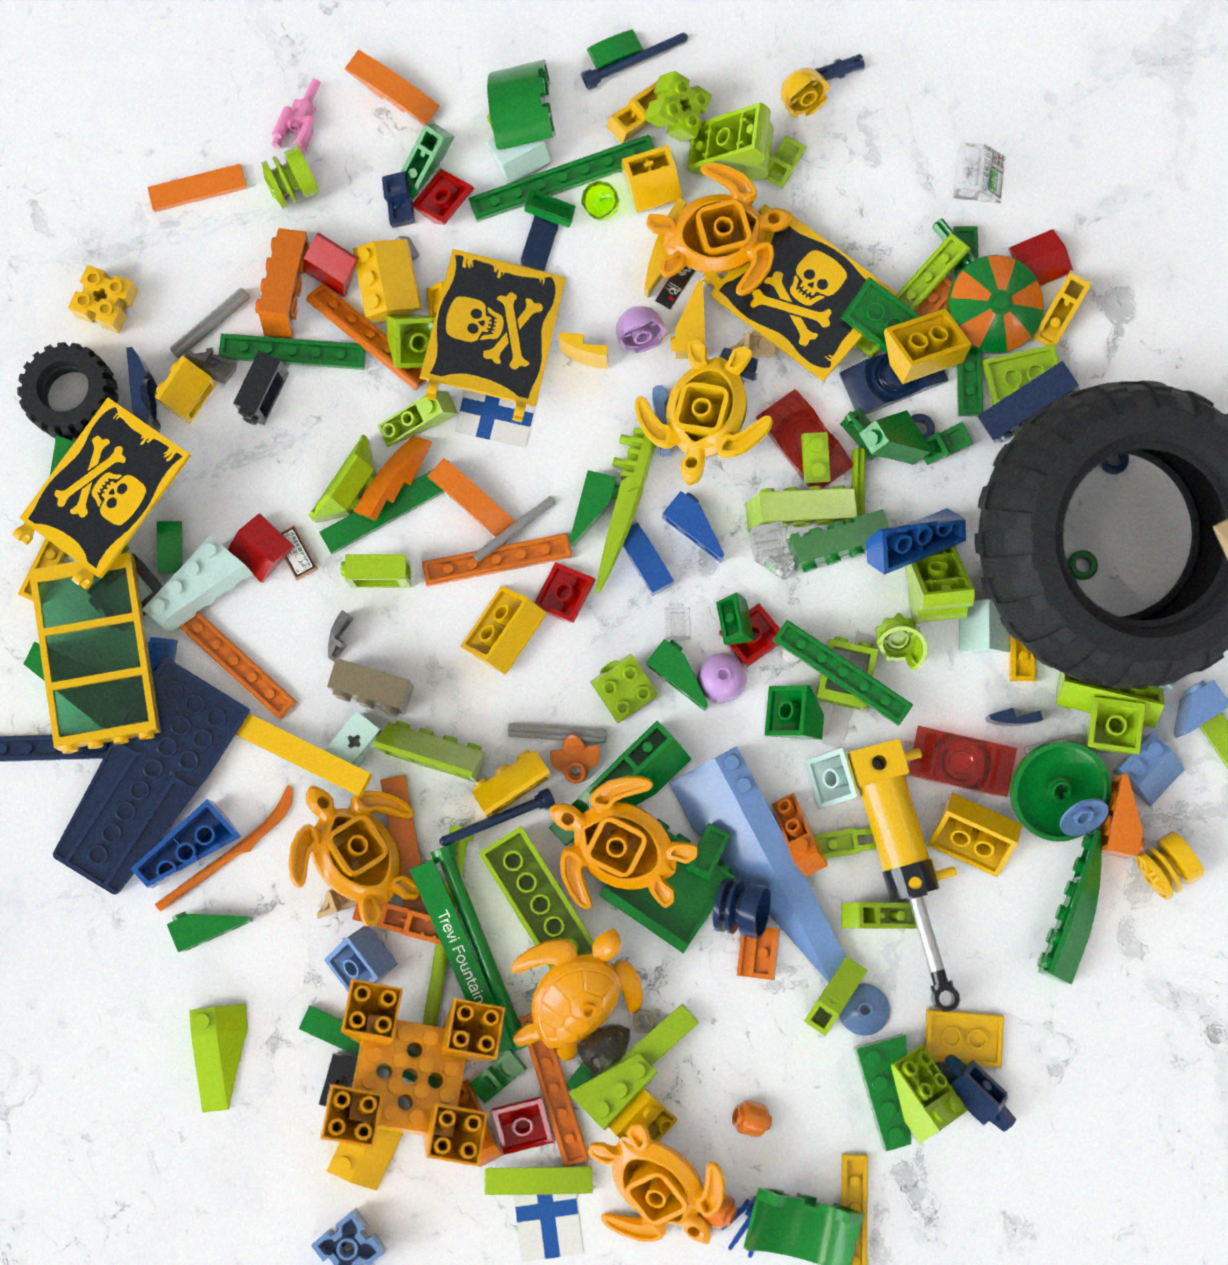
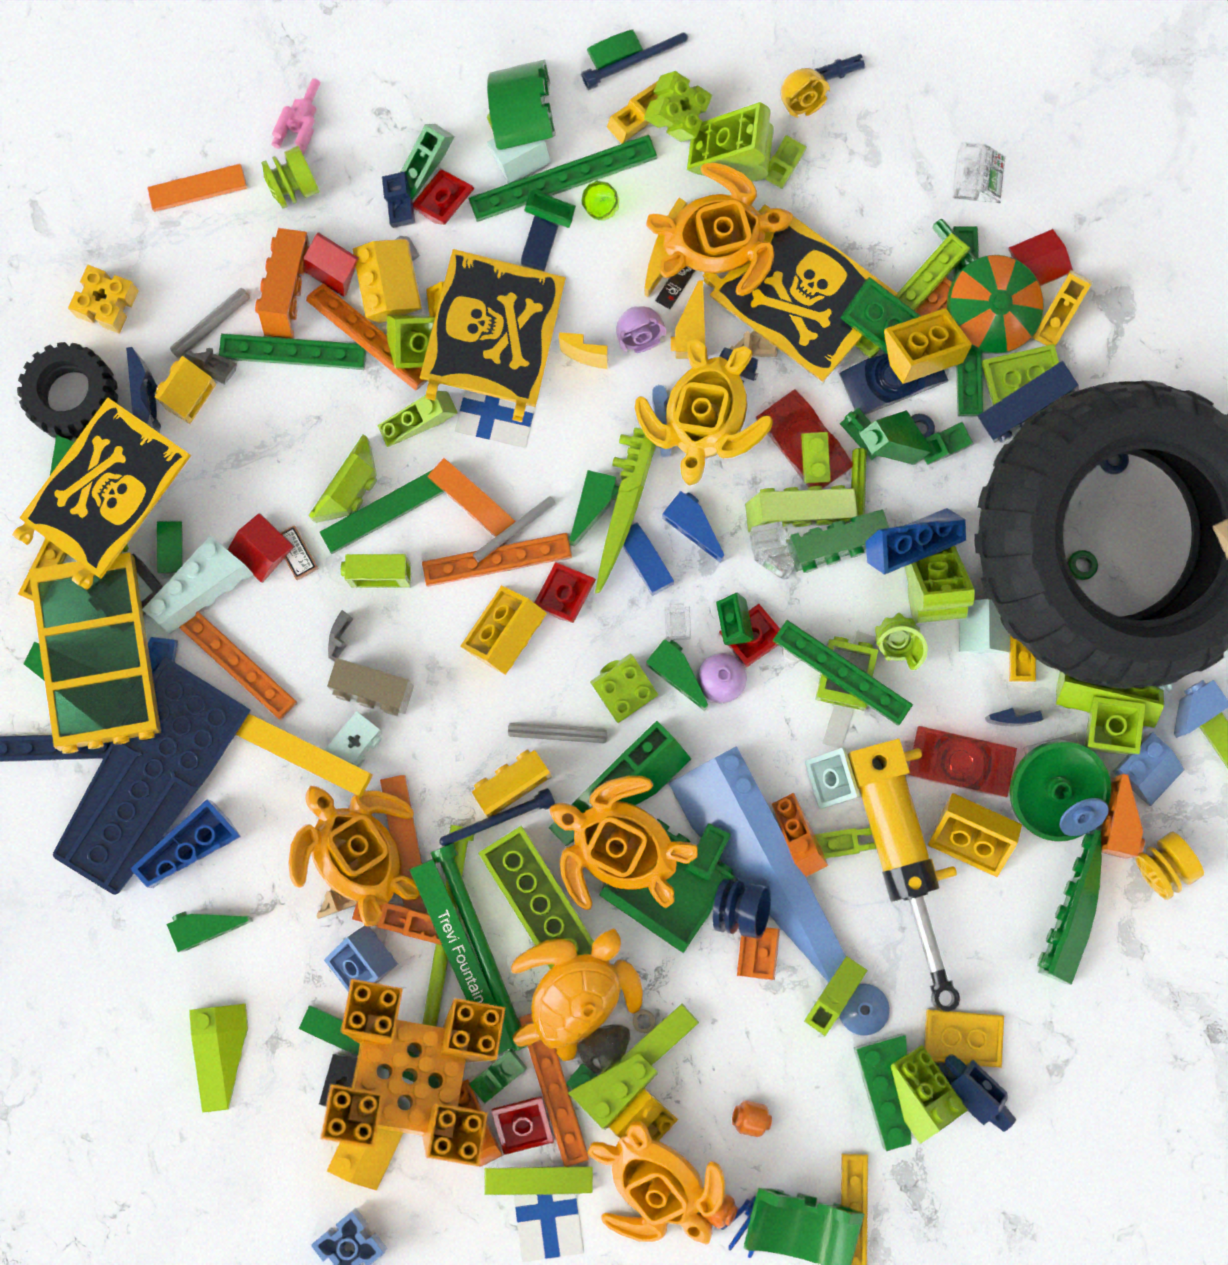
orange piece [155,785,293,912] -> none
black window [233,350,289,425] -> none
orange slope [344,49,440,126] -> none
orange slope [354,435,433,521] -> none
lime slope [373,720,486,783] -> none
orange plate [550,733,600,784] -> none
yellow slope [622,145,683,213] -> none
green slope [764,685,824,740] -> none
lime slope [841,902,917,929] -> none

